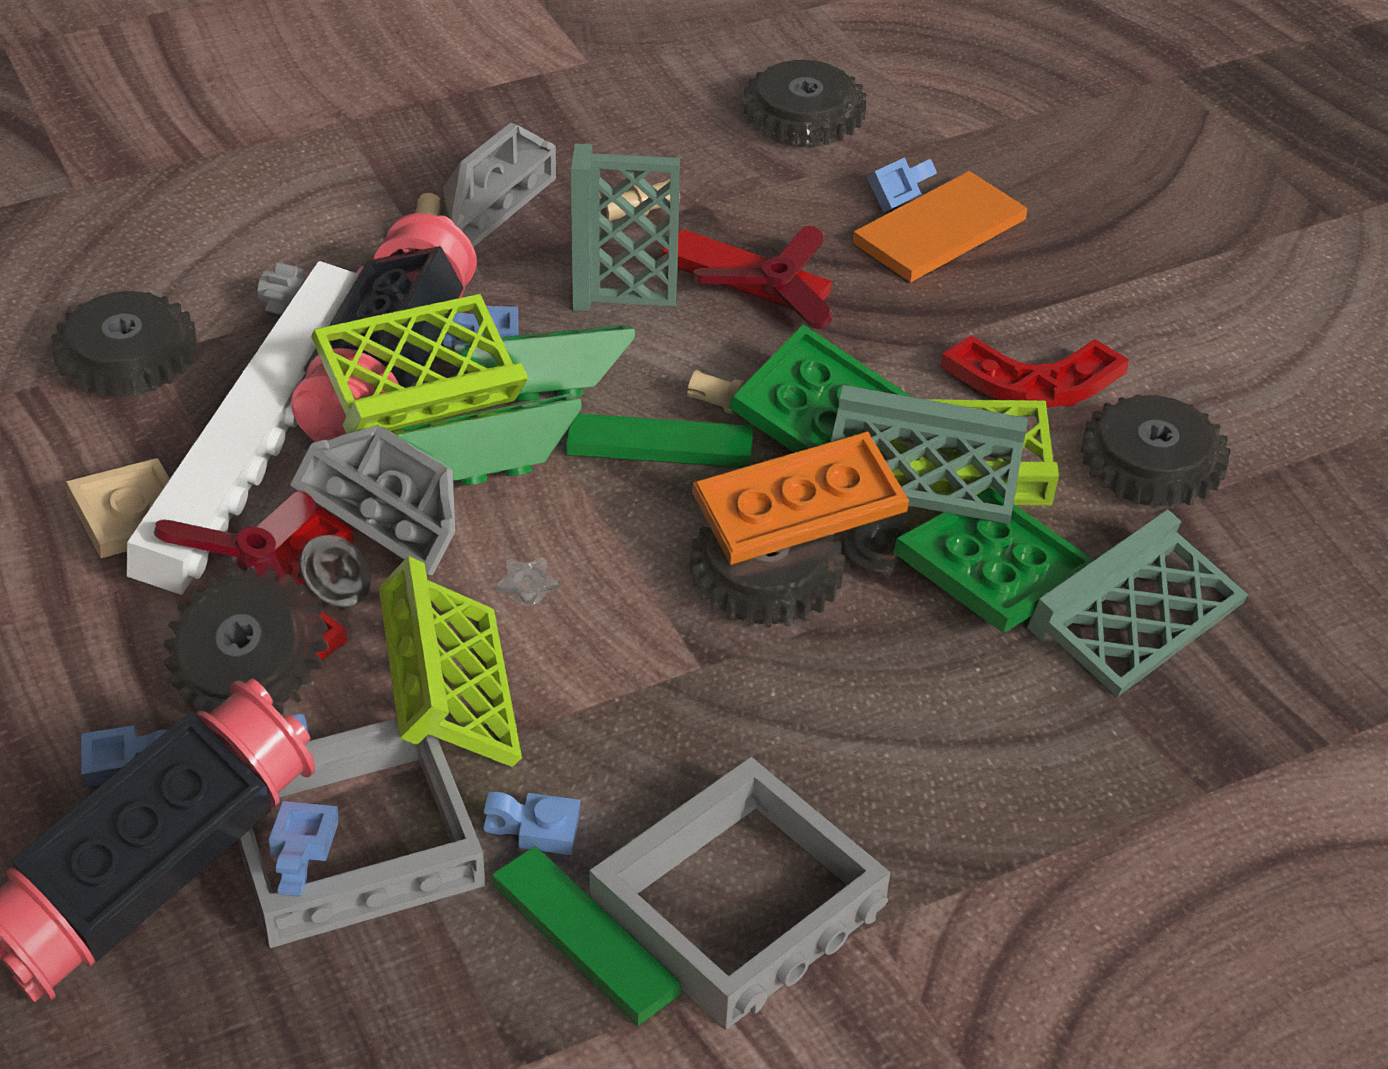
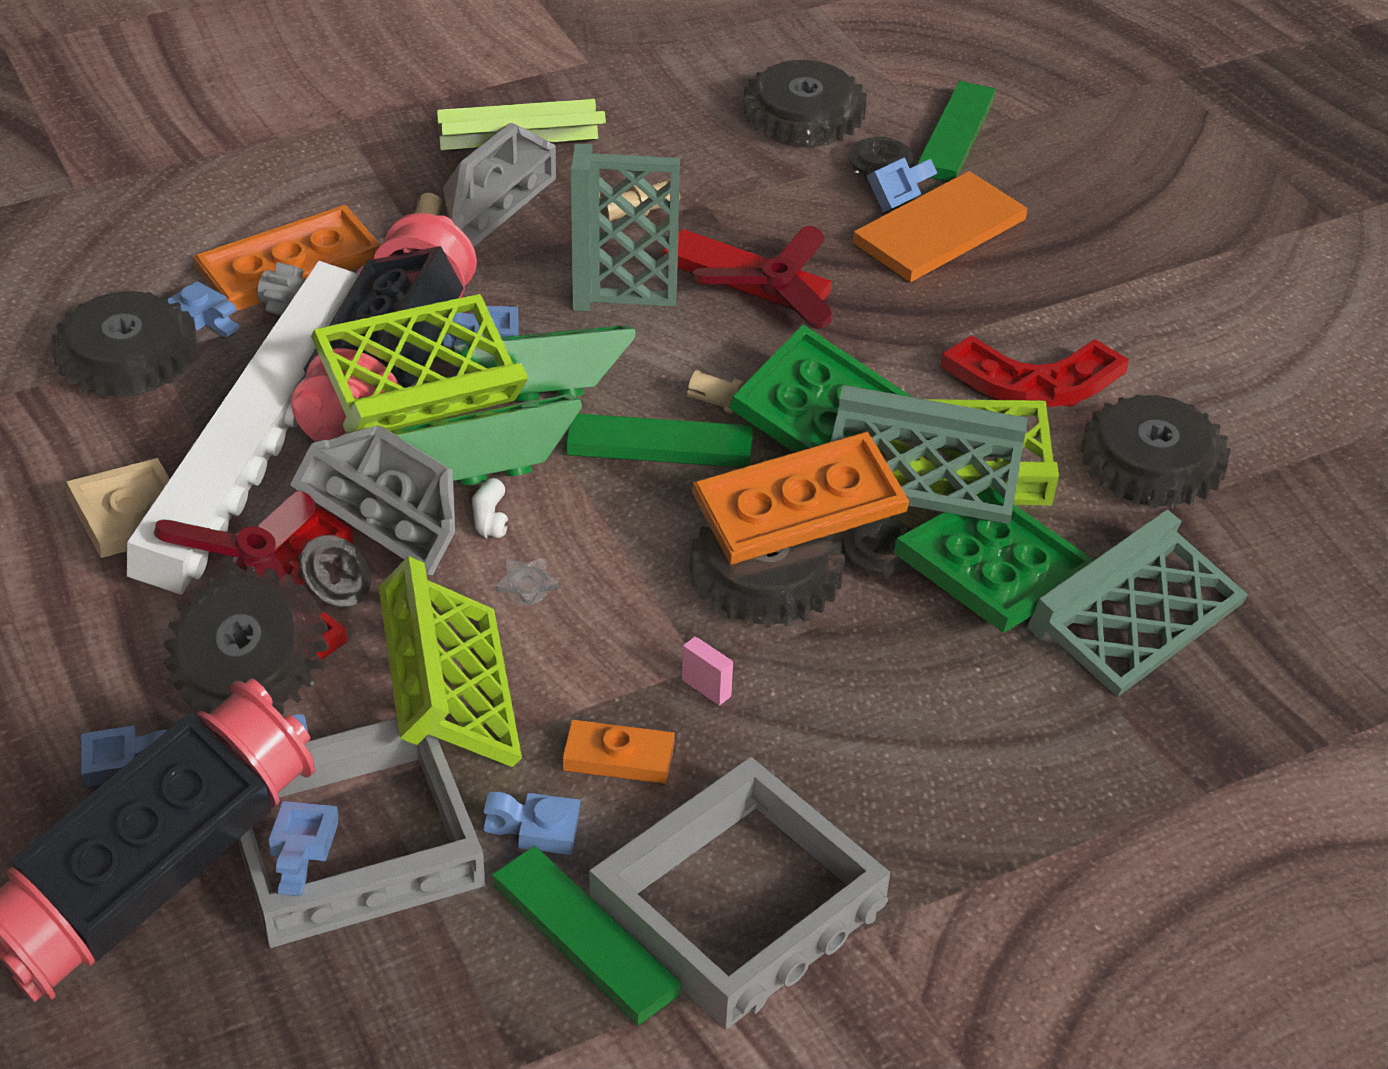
none -> medium blue plate [165,281,240,337]
none -> orange tile [193,205,381,311]
none -> lime fence [436,99,606,150]
none -> white arm [472,478,508,539]
none -> orange plate [563,720,675,784]
none -> bright pink tile [682,636,733,706]
none -> clear smoke gear [849,137,913,179]
none -> green tile [918,80,996,182]

